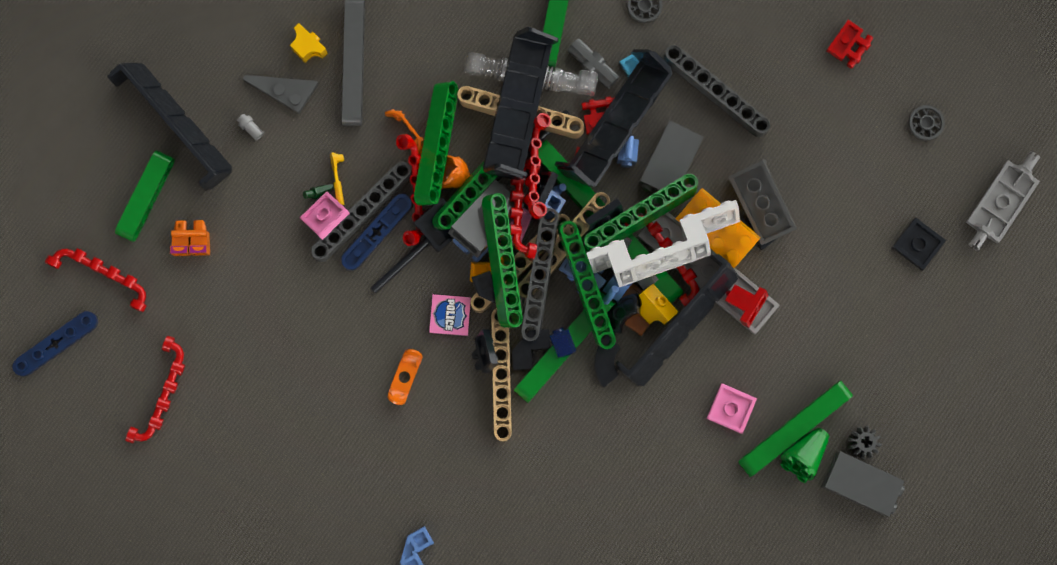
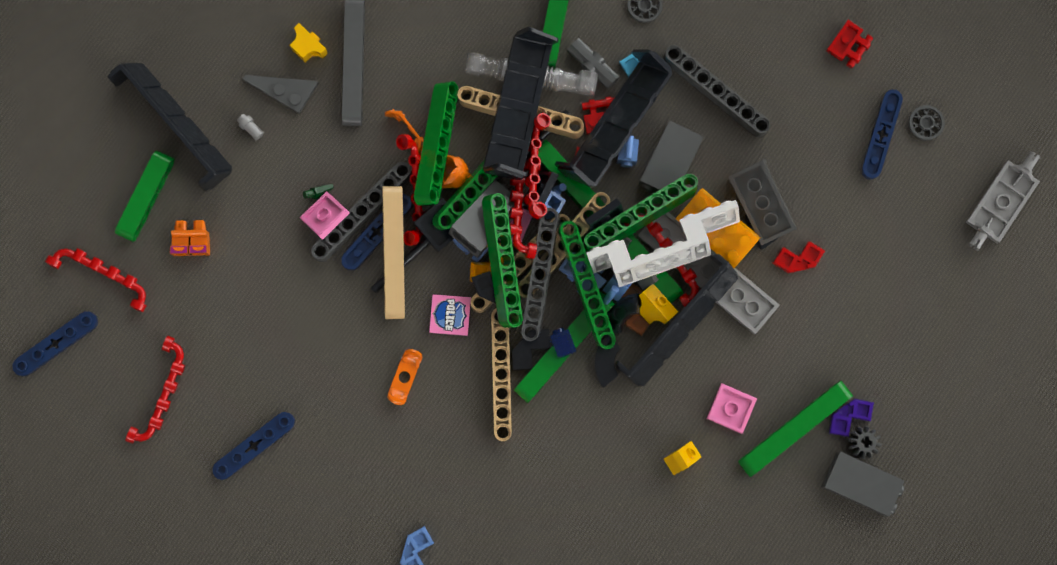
yellow piece [330,152,345,206] -> none
black hinge [472,329,498,373] -> none
red piece [725,284,769,328] -> none
green cone [780,428,830,483] -> none
black tile [892,217,946,271] -> none
none -> dark blue piece [212,412,295,480]
none -> tan beam [382,186,405,319]
none -> yellow brick [664,441,701,475]
none -> red tile [772,241,825,274]
none -> dark purple tile [829,399,874,437]
none -> dark blue piece [861,89,903,180]

